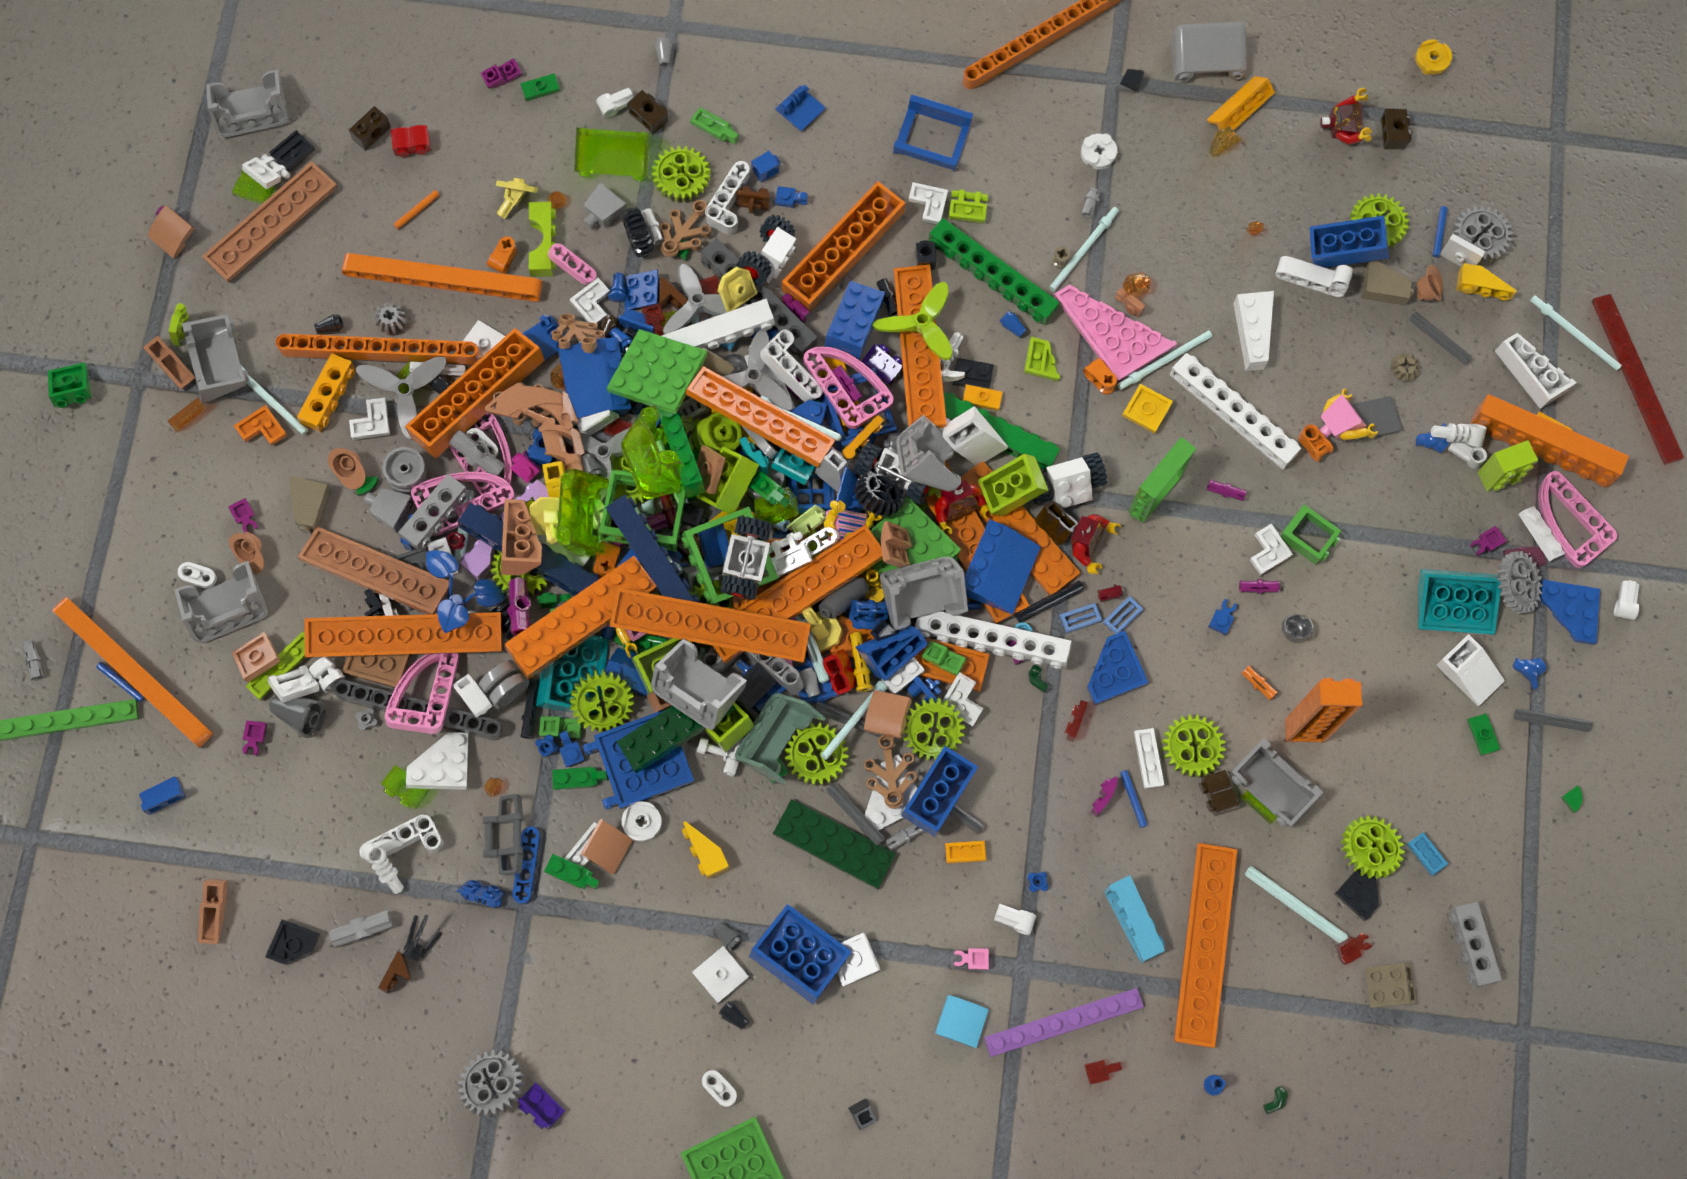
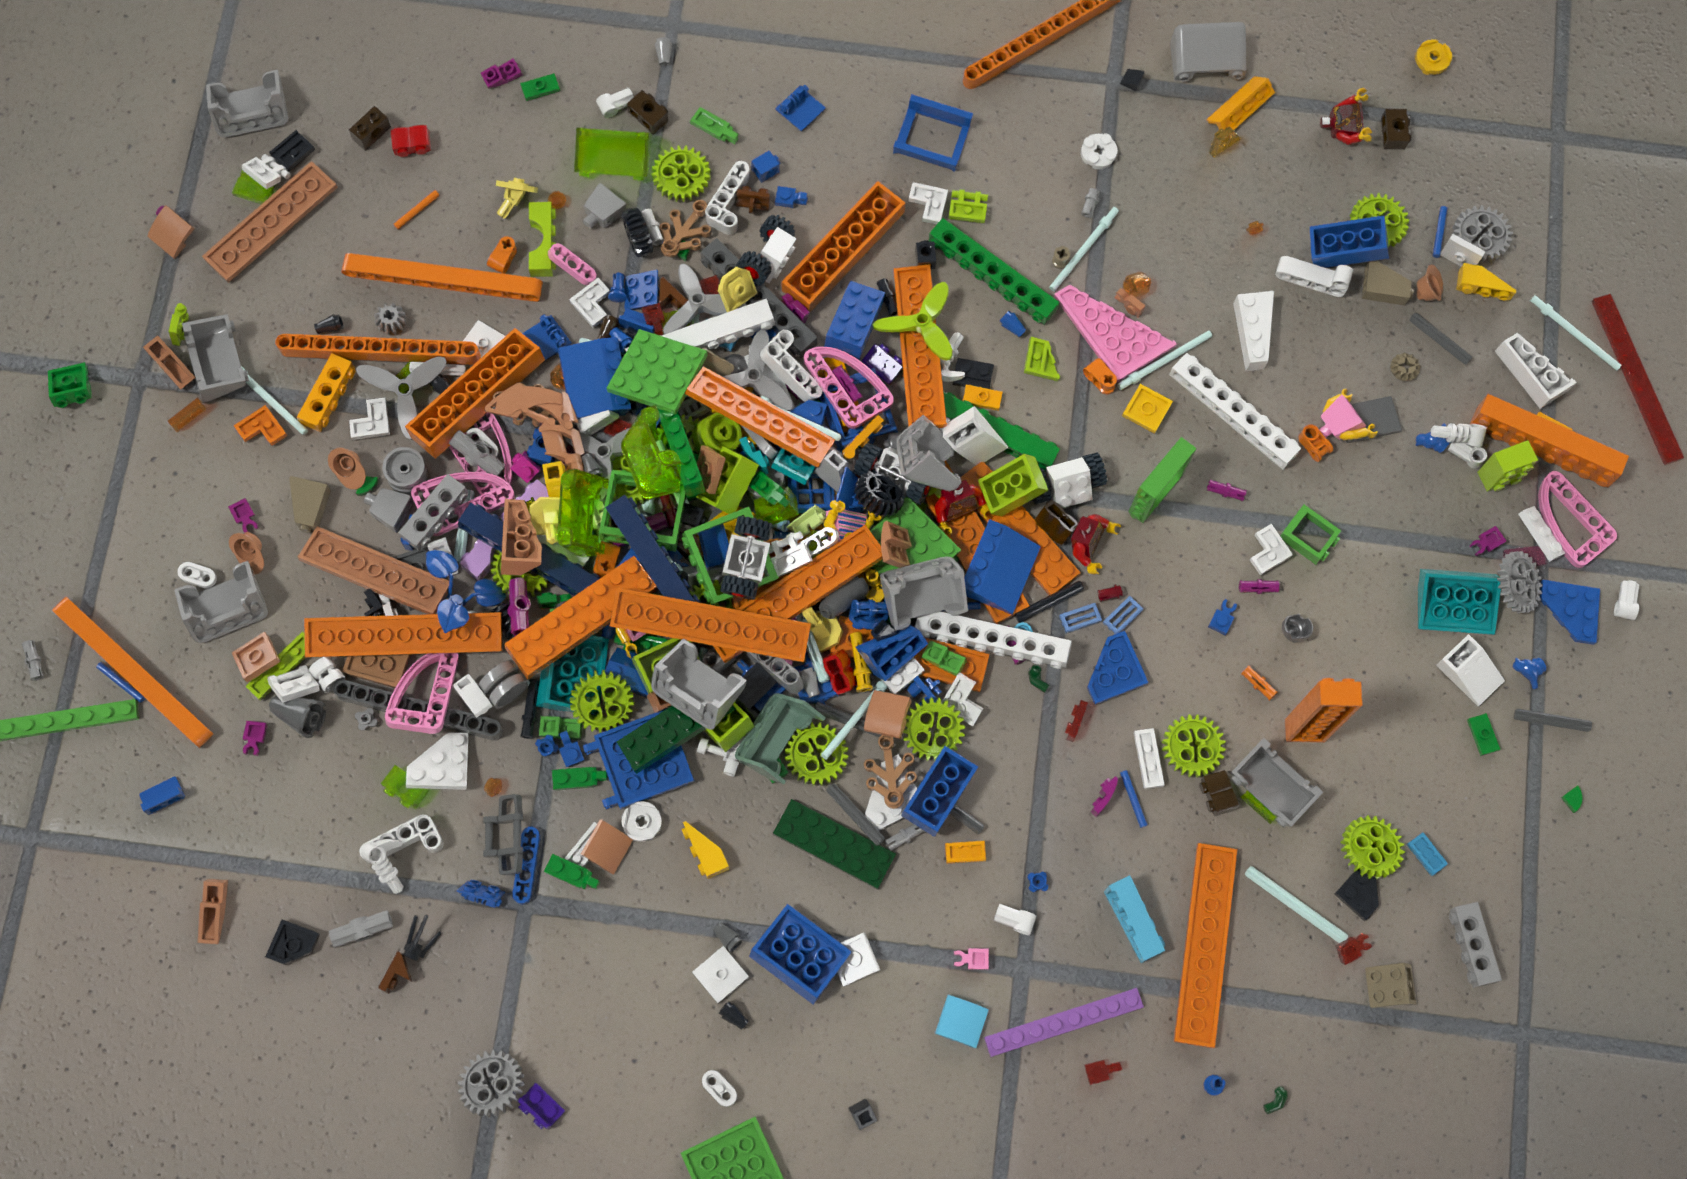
dark red plate [447,532,466,550] -> none
medium nougat plant [552,313,605,353] -> none

